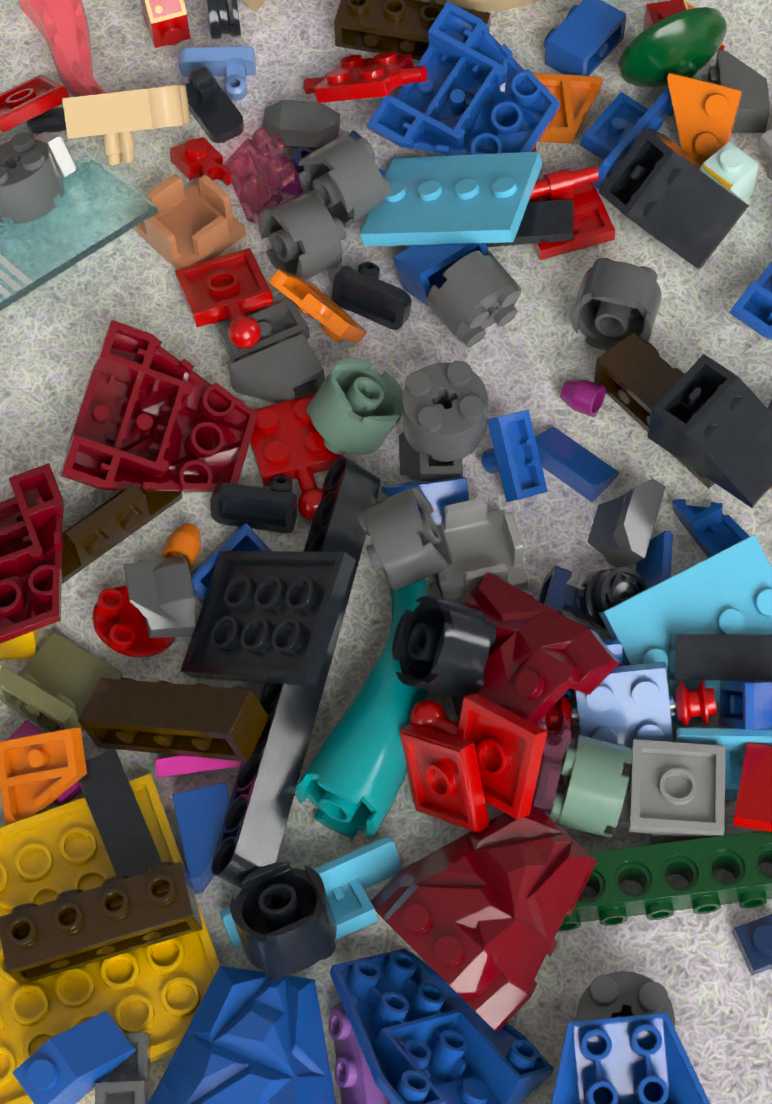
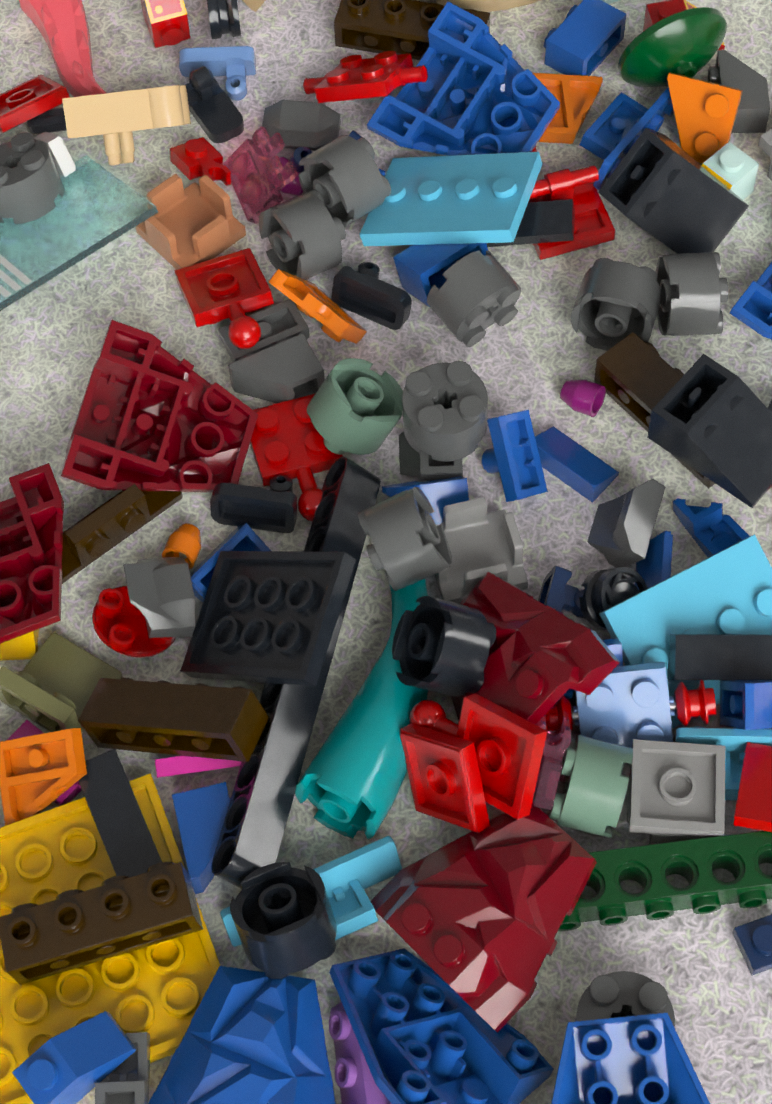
none -> dark grey brick [656,252,728,336]

